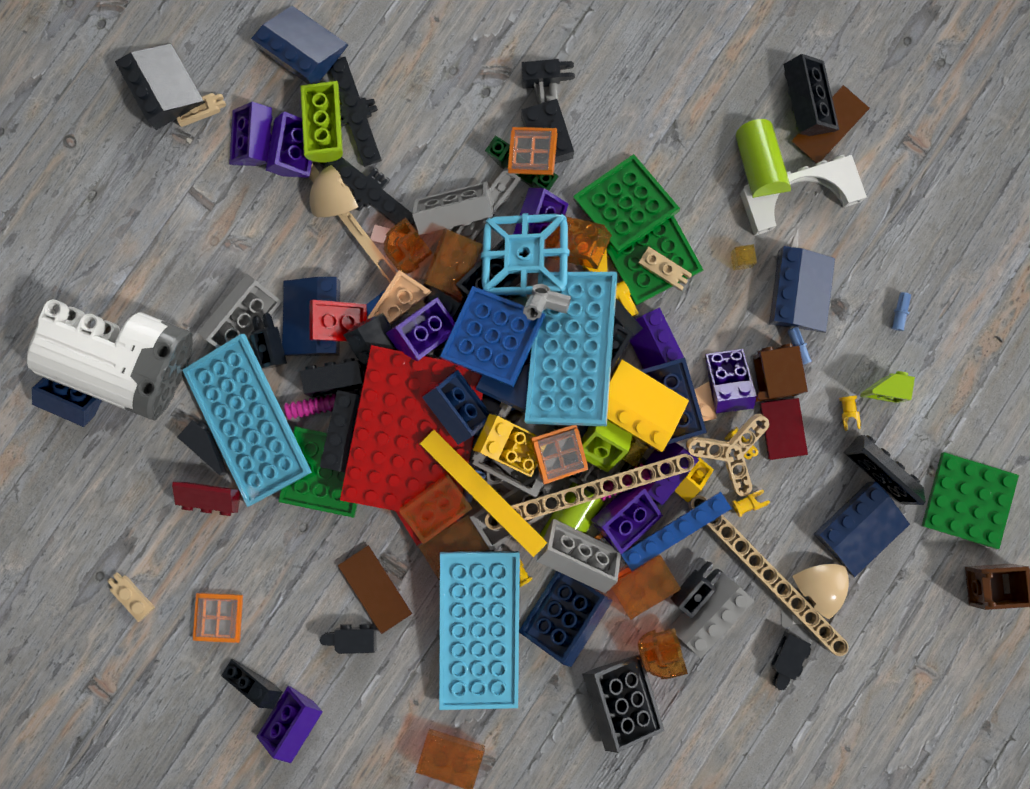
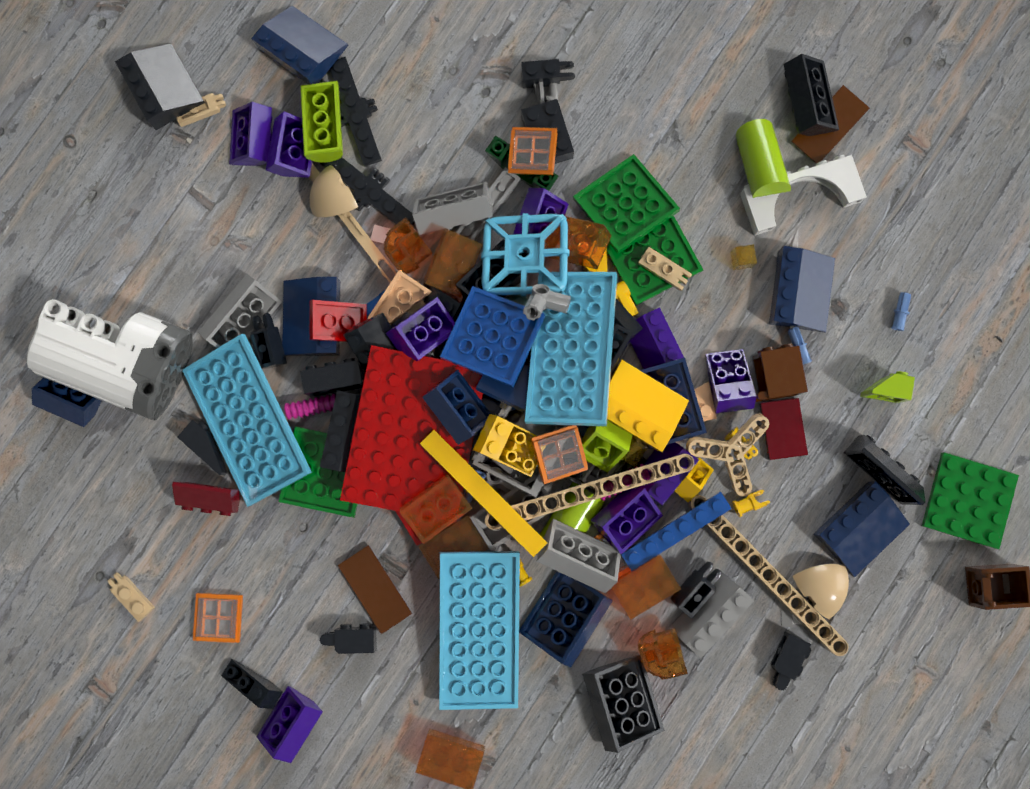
yellow piece [839,396,861,431] -> none

